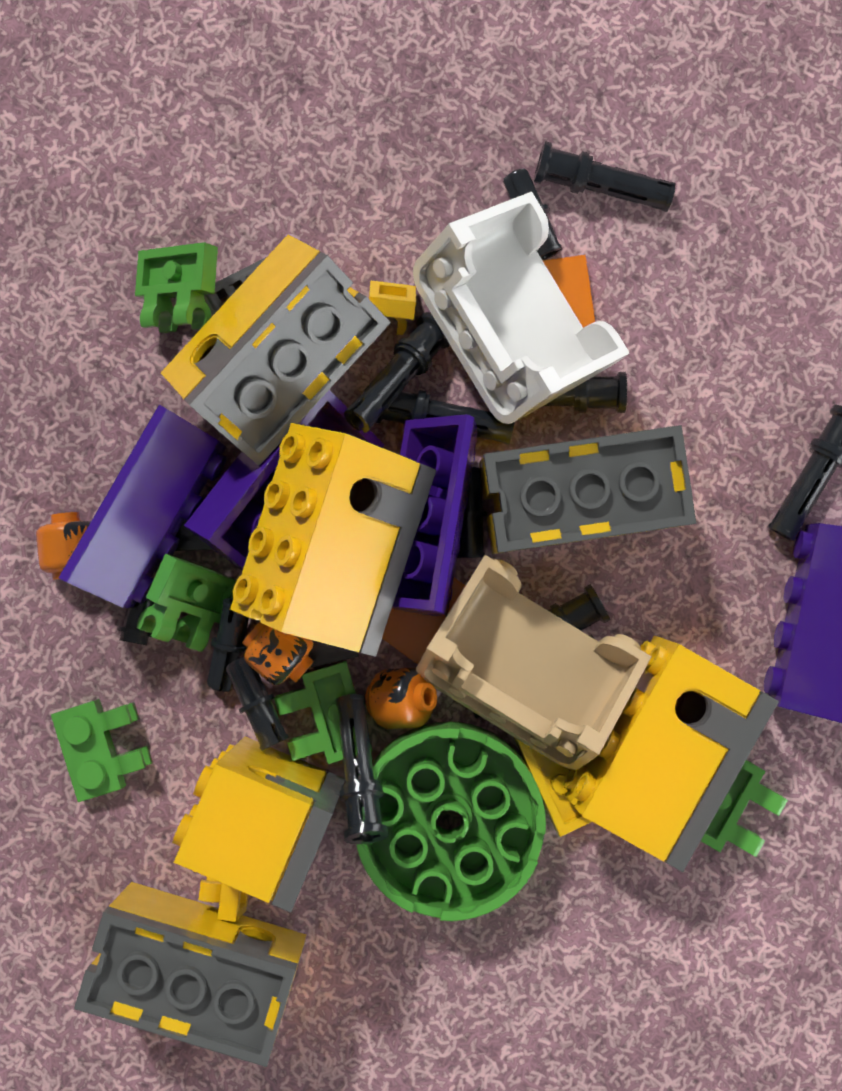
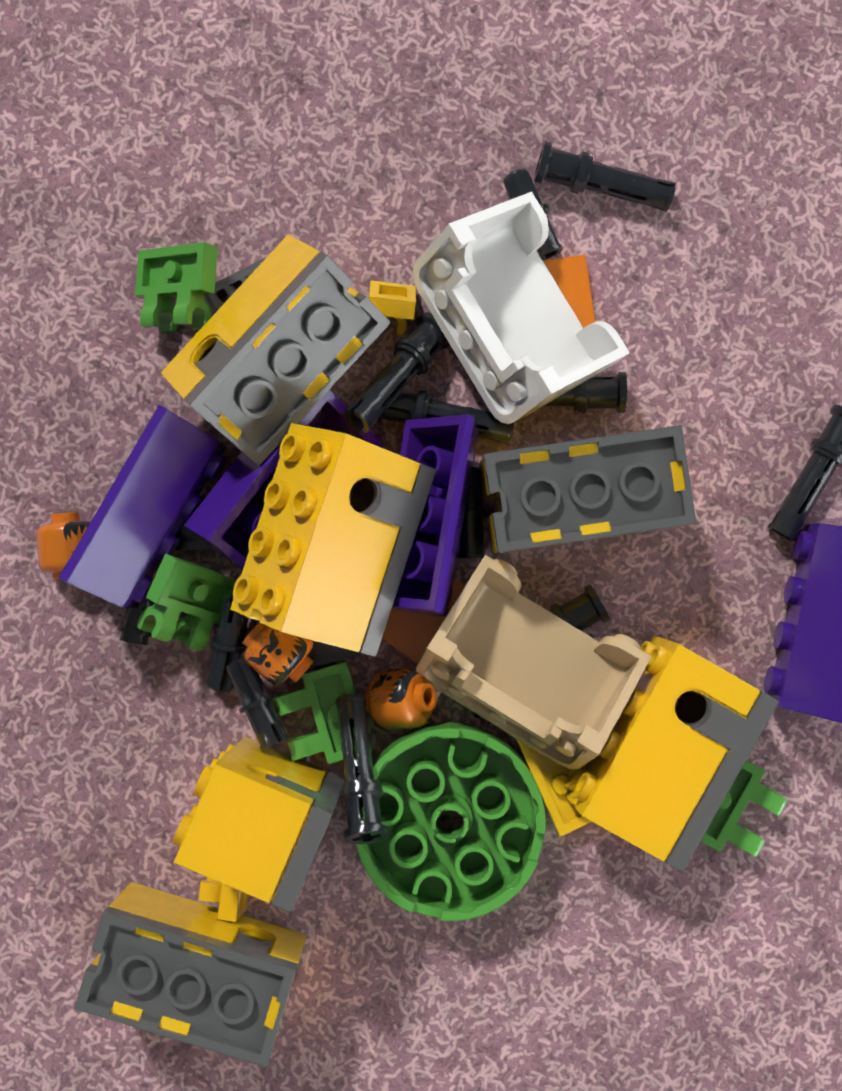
bright green plate [51,699,153,802] -> none

